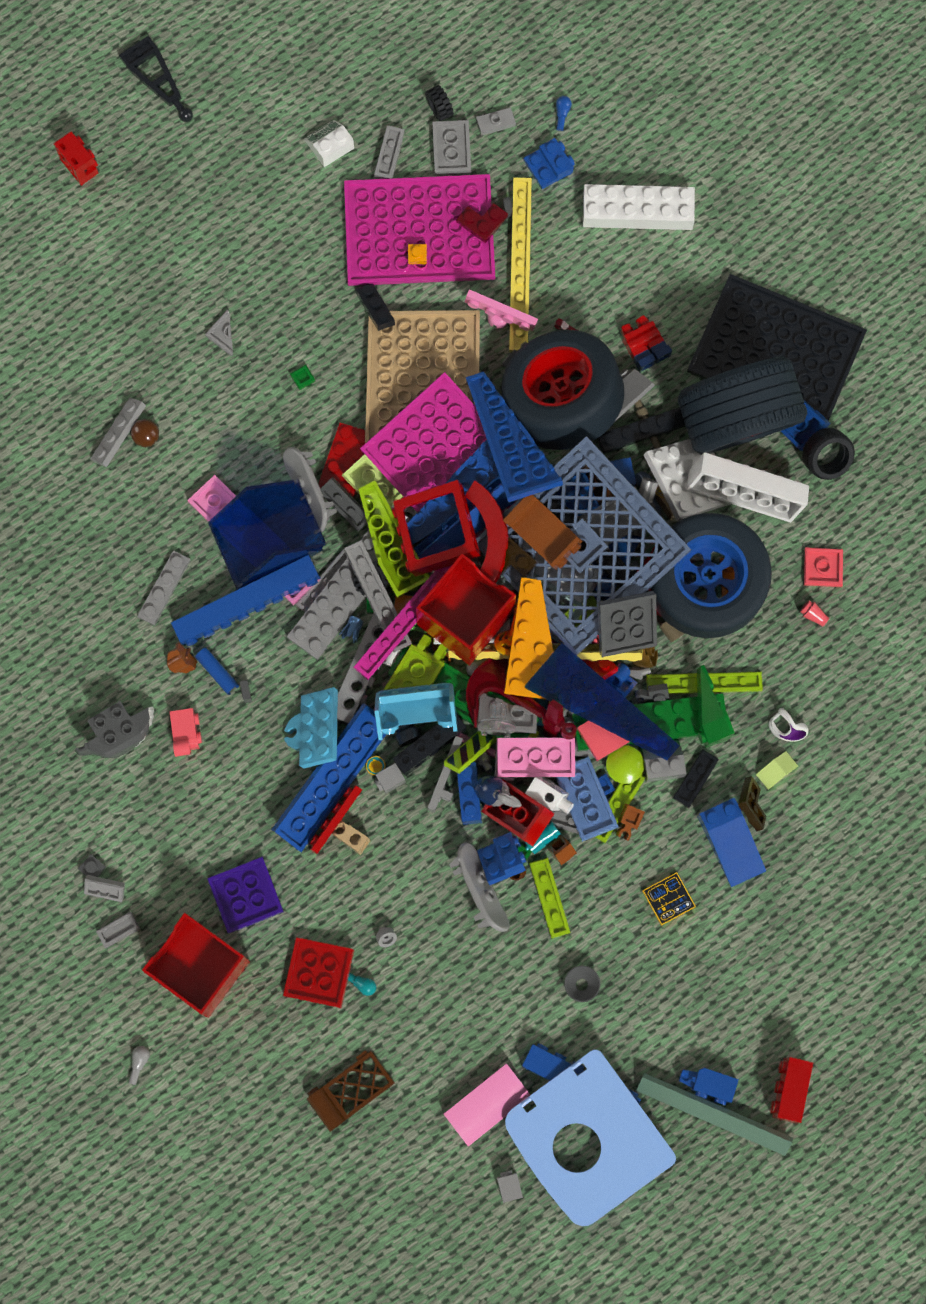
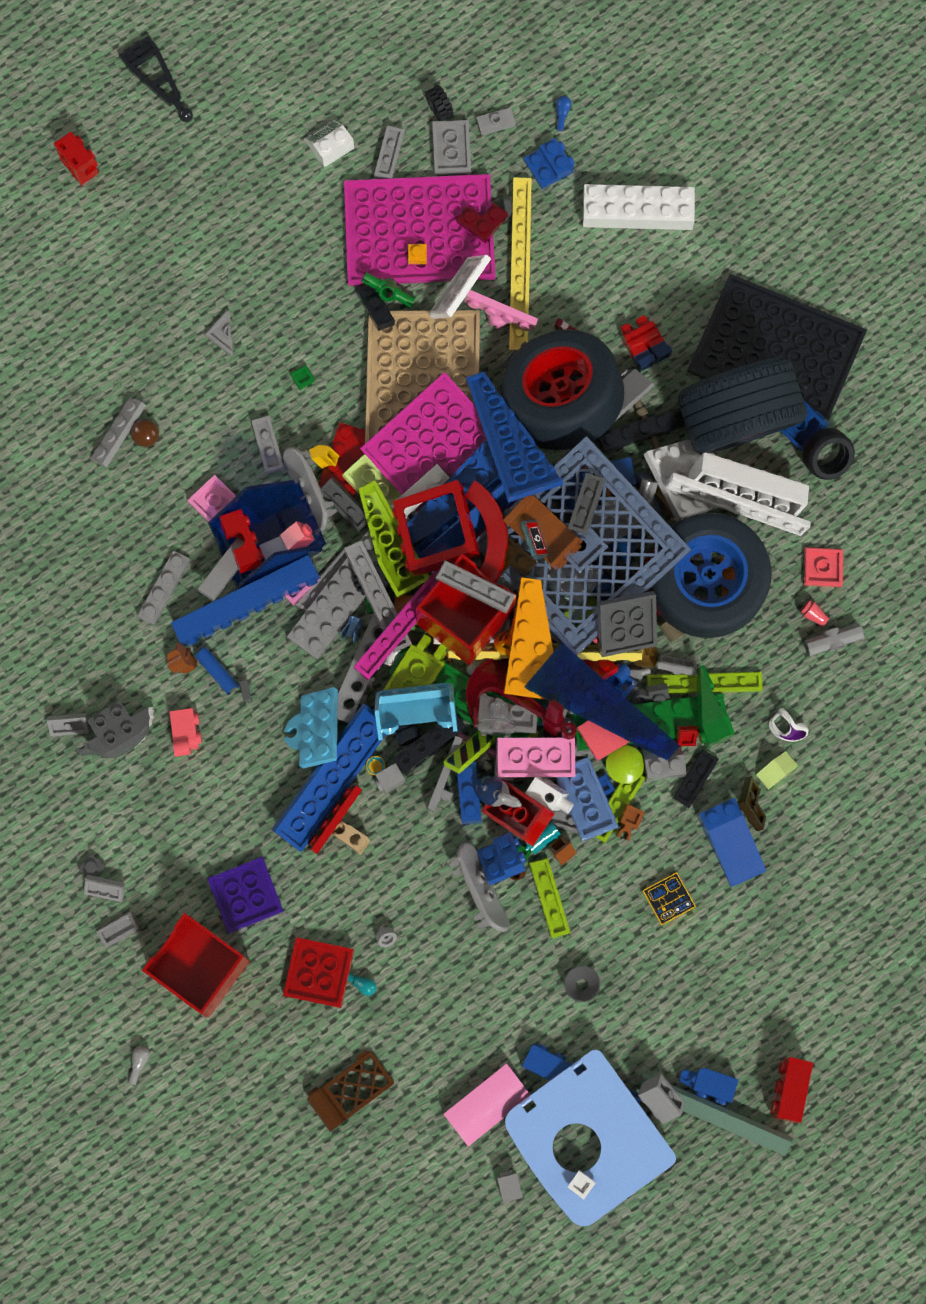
none -> light grey plate [47,713,89,737]
none -> light grey tile [198,538,259,601]
none -> red arch [219,509,264,574]
none -> light grey plate [251,416,284,474]
none -> light grey brick [259,536,289,567]
none -> coral brick [280,521,315,553]
none -> yellow piece [309,445,339,469]
none -> green pin [361,271,416,308]
none -> white plate [397,464,450,516]
none -> white tile [429,255,491,319]
none -> light grey tile [436,560,516,614]
none -> slope [520,520,549,561]
none -> white plate [567,1170,596,1200]
none -> dark grey plate [568,473,606,535]
none -> light grey brick [638,1074,685,1124]
none -> light grey plate [657,654,697,676]
none -> white tile [664,473,811,536]
none -> red tile [675,726,698,746]
none -> light grey piece [804,623,864,657]

